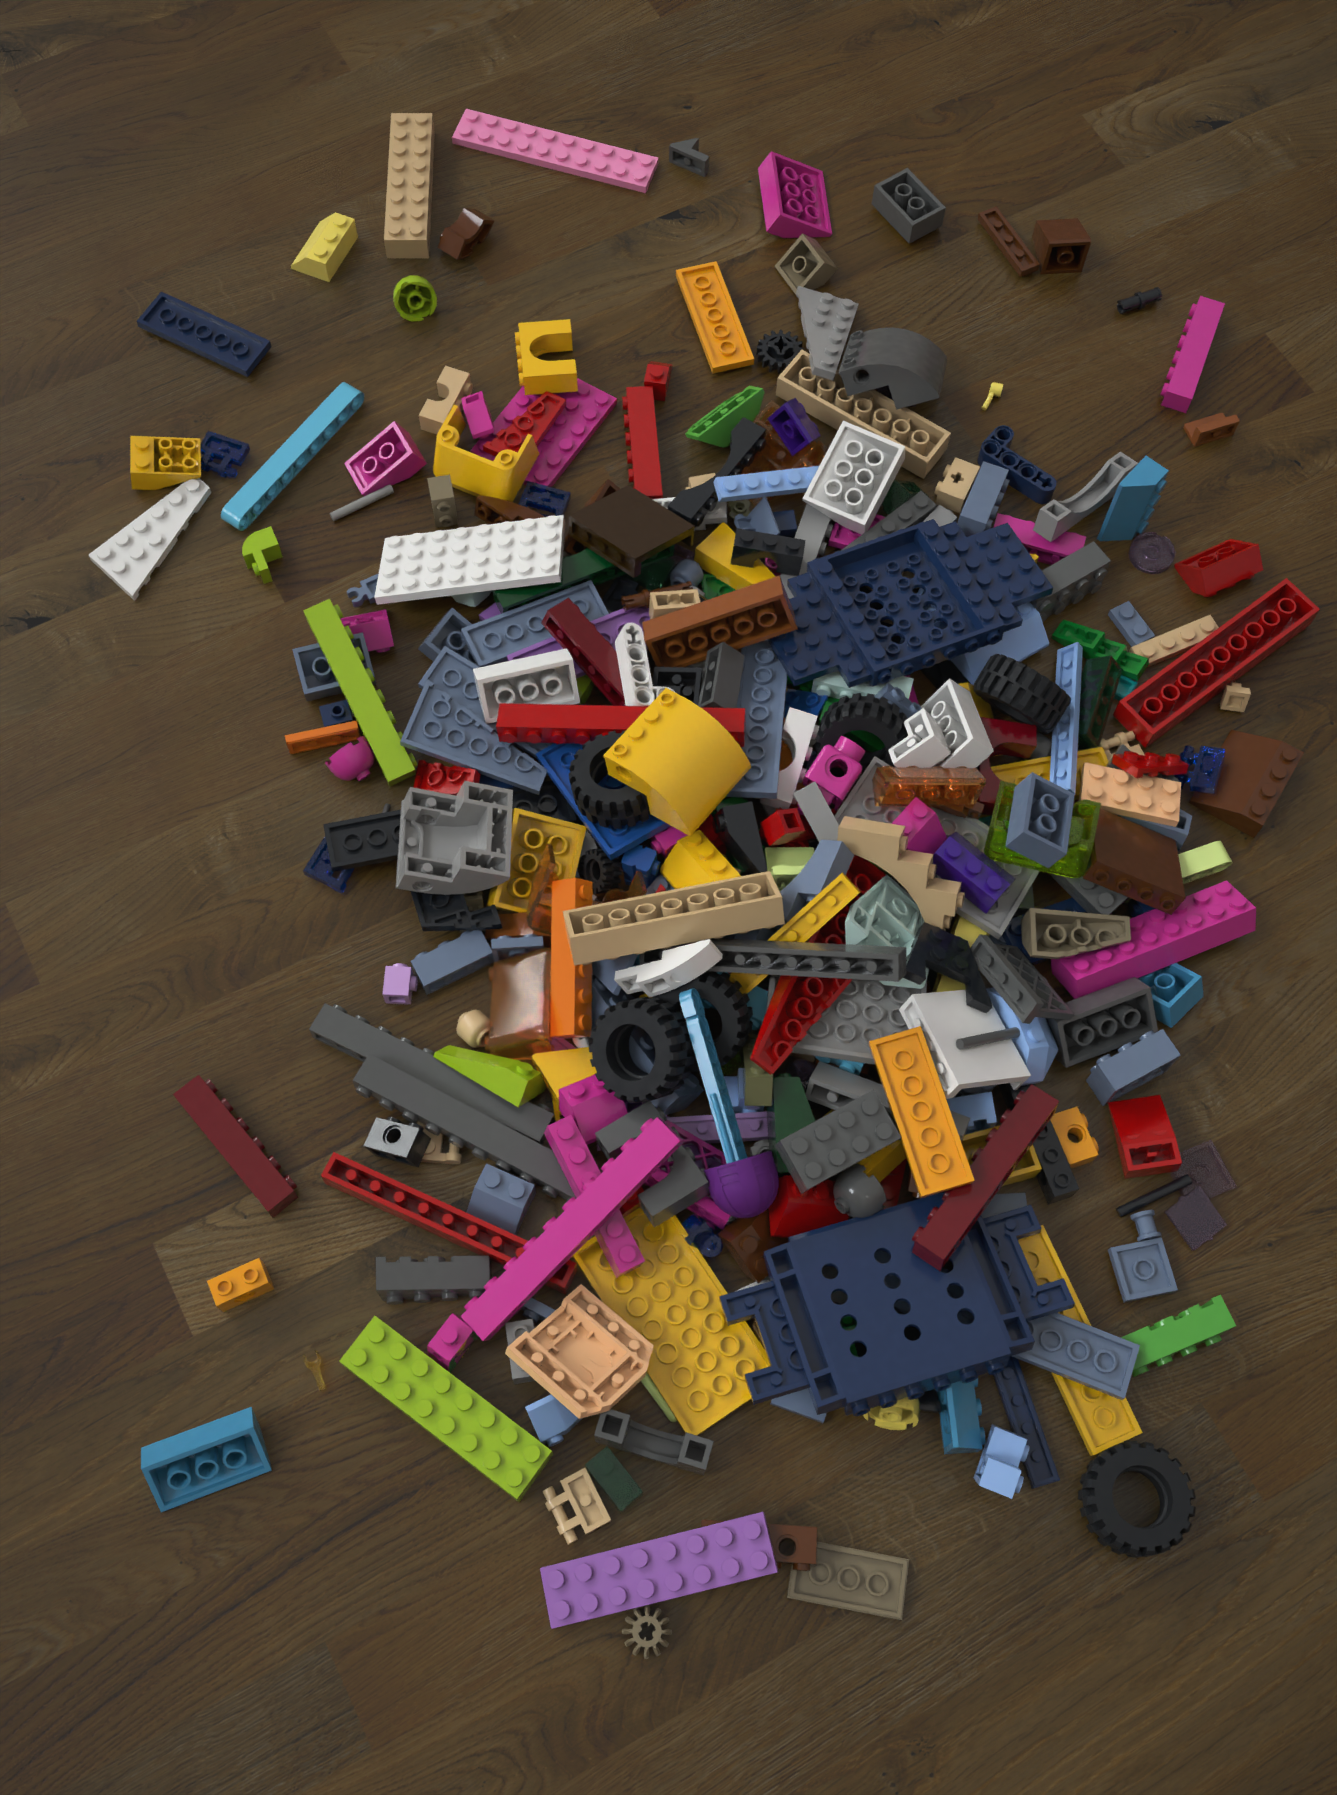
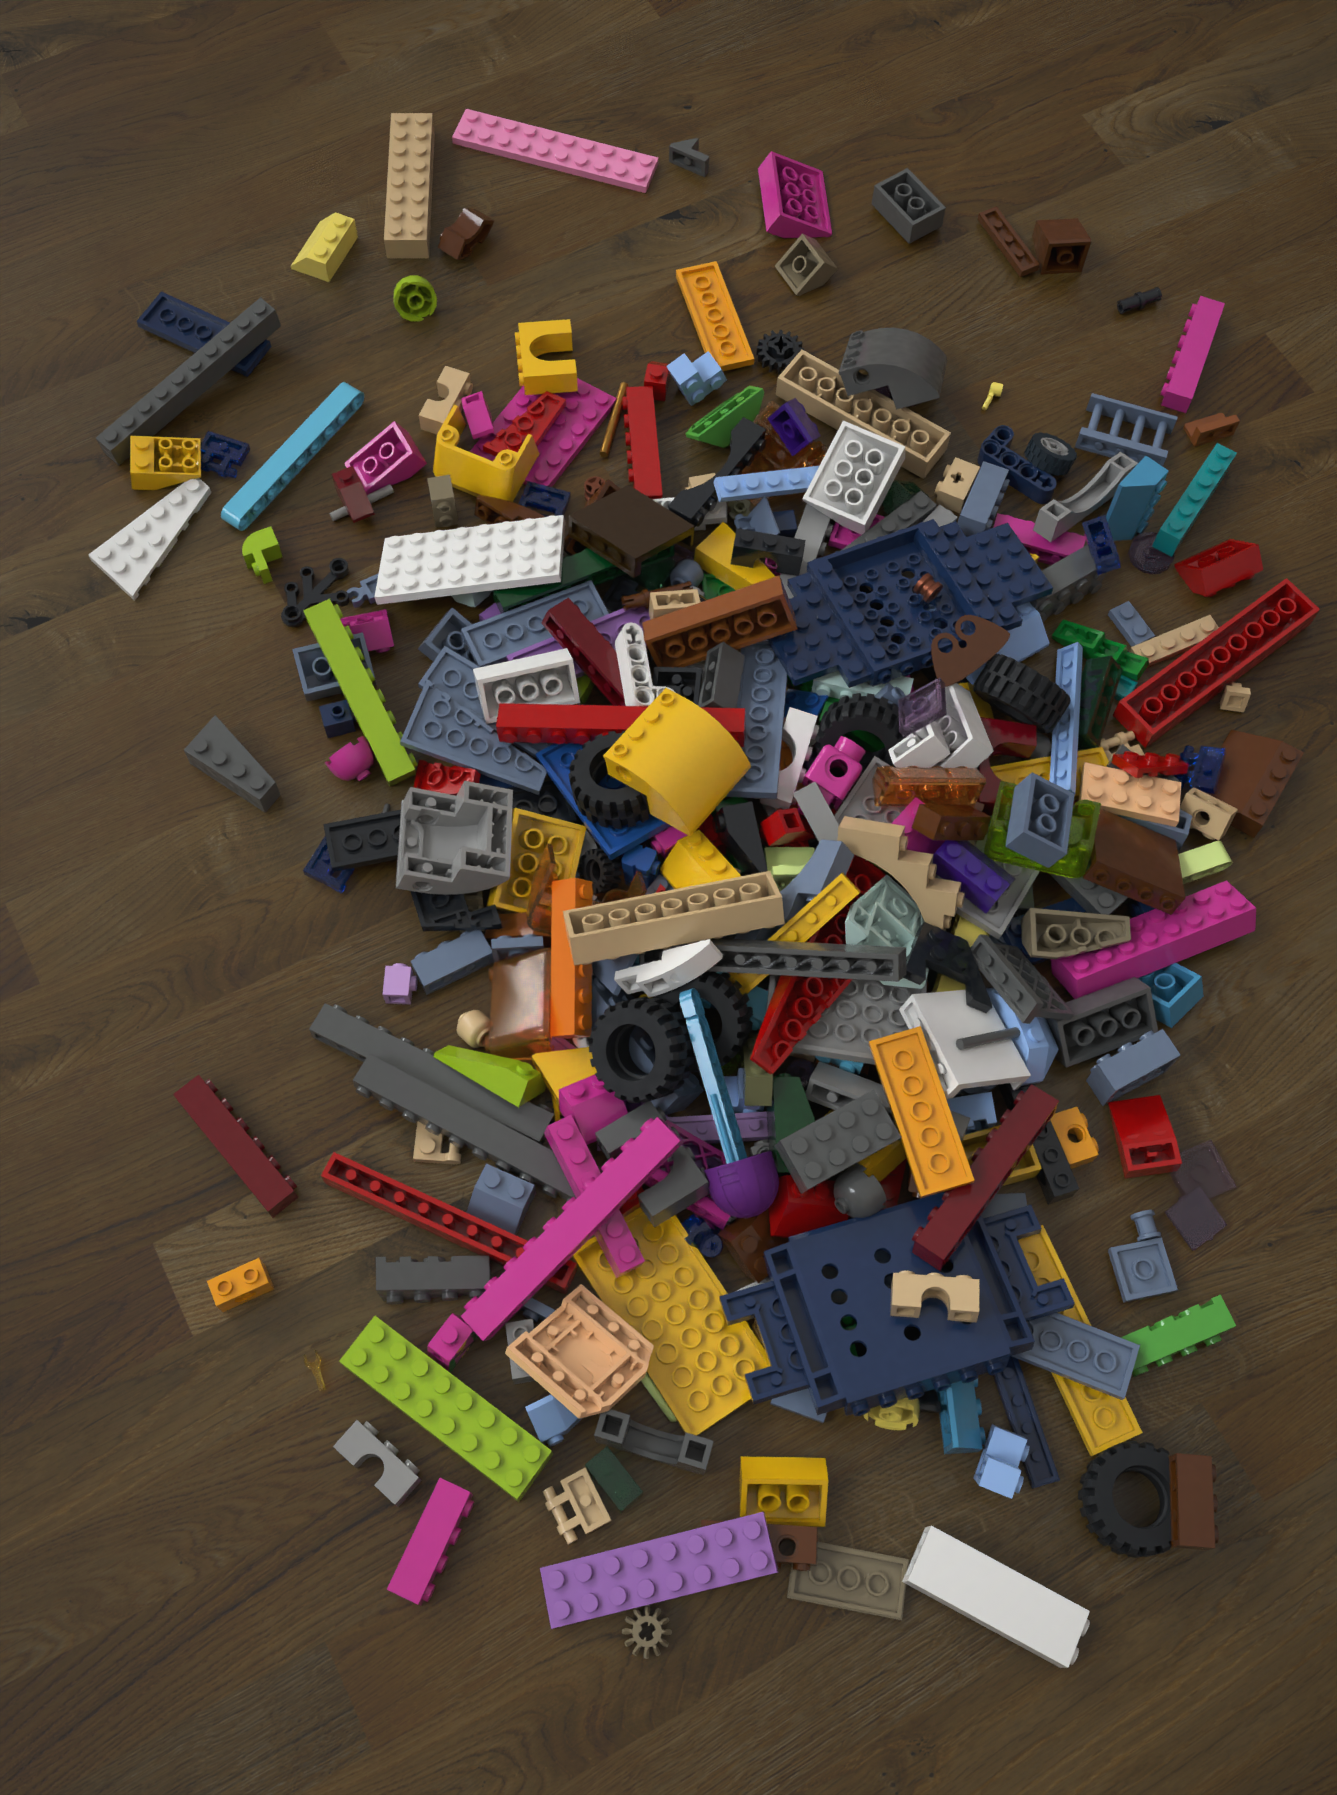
dark azure slope [141,1407,272,1512] -> none
orange tile [285,720,361,754] -> none
brick [363,1117,431,1168] -> none
light grey wing [796,286,859,380] -> none
black bar [1116,1174,1192,1218] -> none
none -> dark grey brick [96,297,281,466]
none -> dark grey wedge [184,715,280,813]
none -> black plant [281,558,349,627]
none -> dark red slope [331,466,375,523]
none -> light grey arch [333,1420,422,1507]
none -> dark pink brick [387,1478,474,1606]
none -> copper wheel [584,476,605,502]
none -> pearl gold bar [599,382,629,457]
none -> light blue brick [666,351,727,406]
none -> yellow slope [740,1456,828,1527]
none -> tan arch [890,1271,979,1323]
none -> clear purple tile [898,678,947,737]
none -> white brick [902,1526,1090,1668]
none -> reddish brown brick [912,804,991,840]
none -> copper wheel [913,573,943,604]
none -> reddish brown piece [931,615,1010,687]
none -> black wheel [1024,432,1077,476]
none -> sand blue fence [1075,393,1178,466]
none -> clear blue brick [1082,515,1121,575]
none -> teal brick [1152,443,1237,557]
none -> reddish brown brick [1169,1453,1219,1550]
none -> tan brick [1180,787,1238,841]

